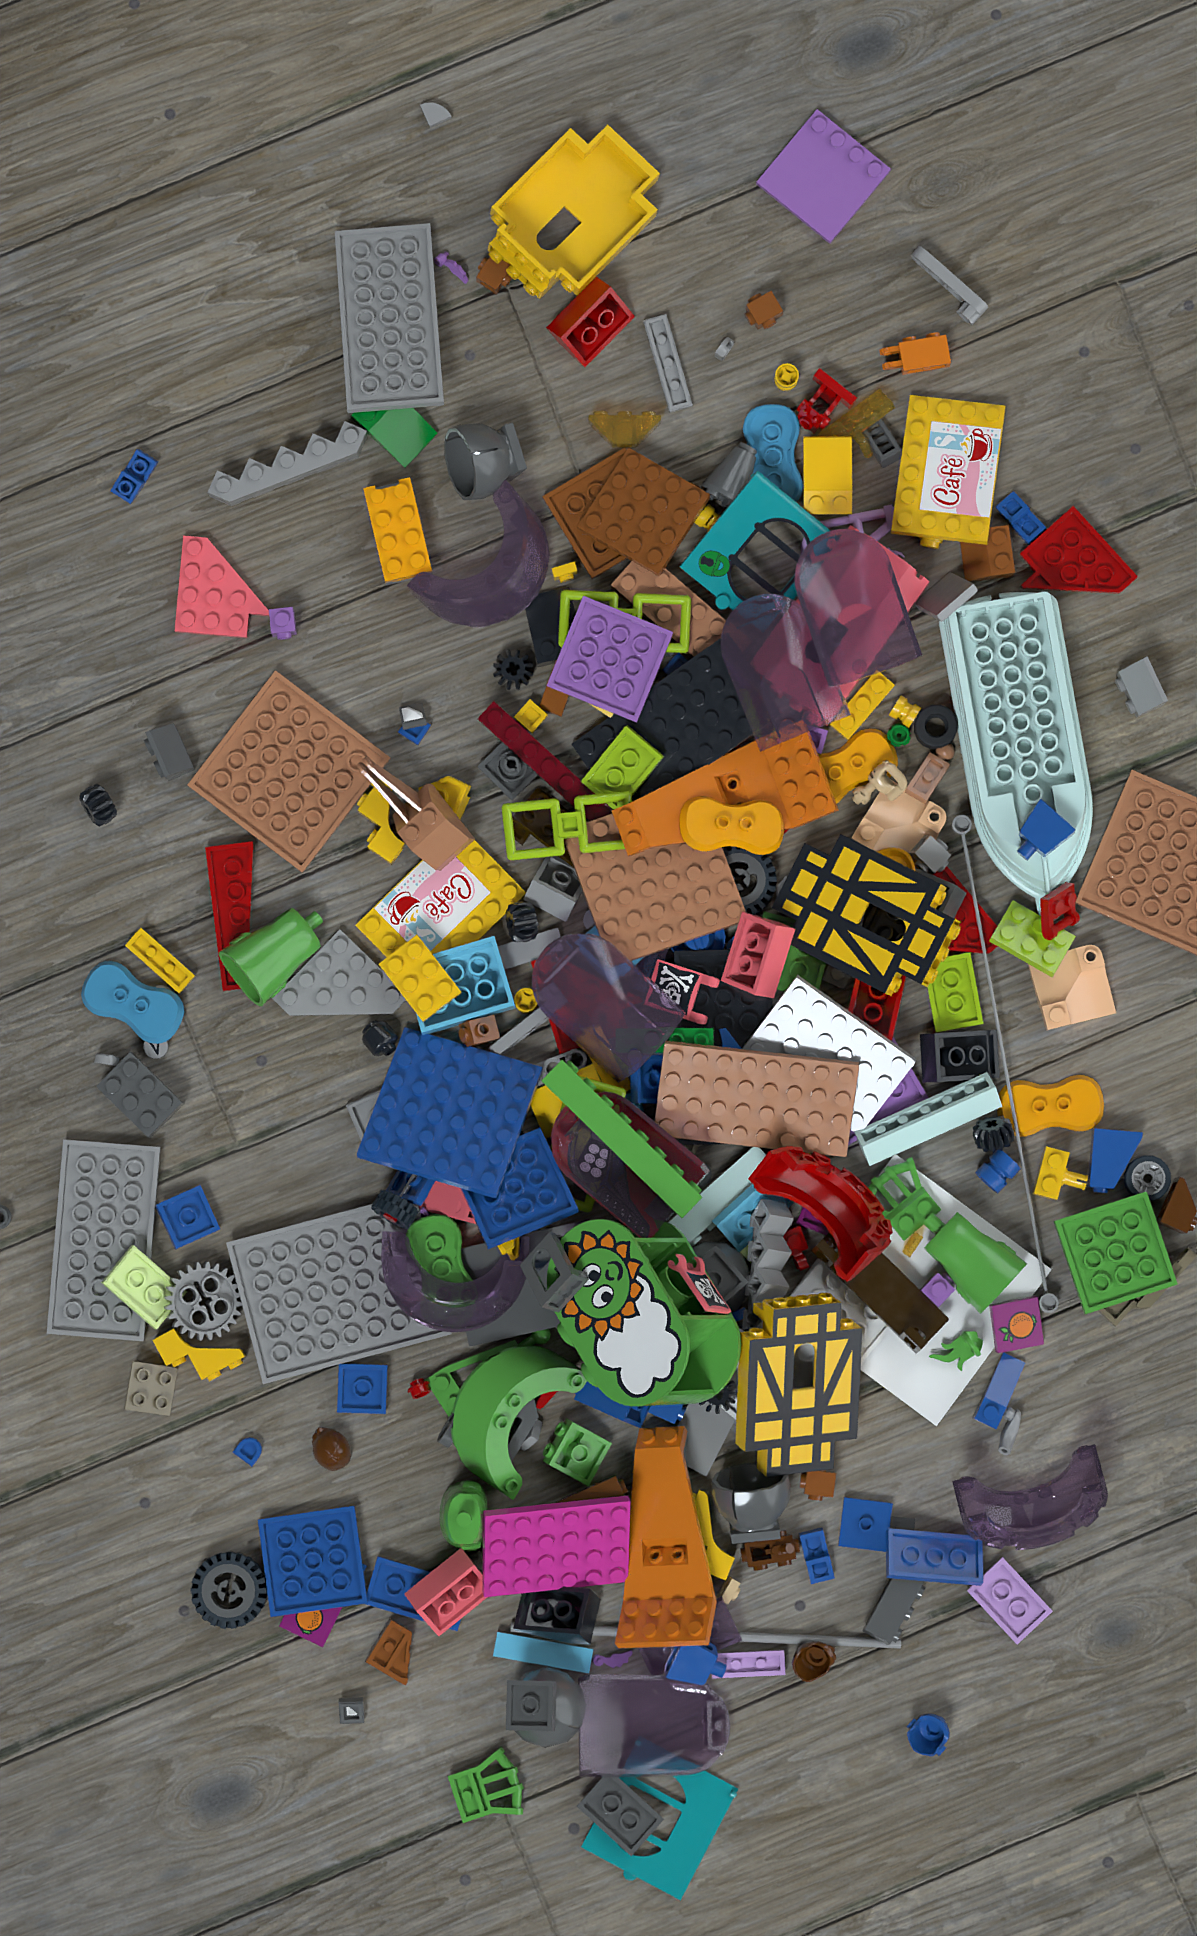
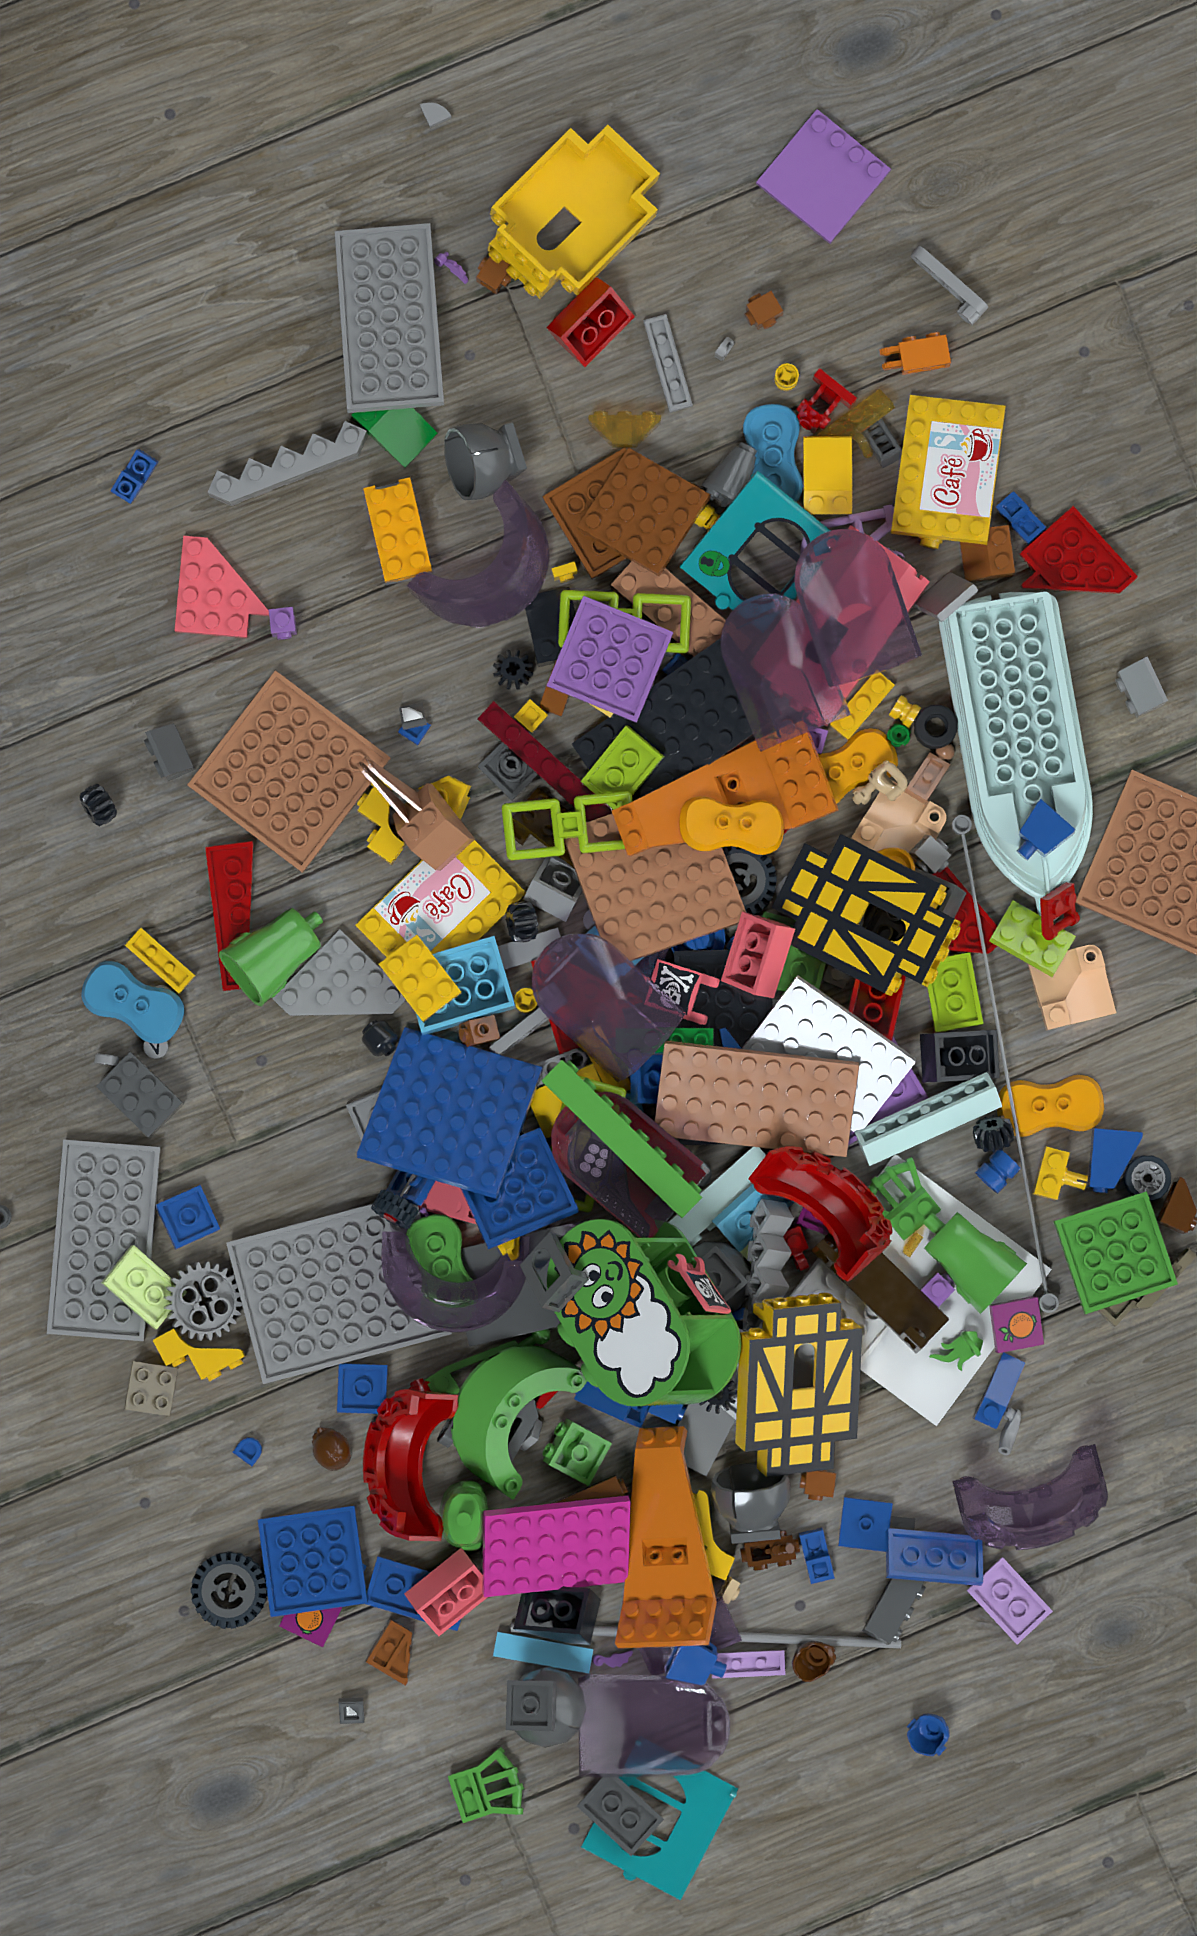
none -> red windscreen [363,1389,458,1541]

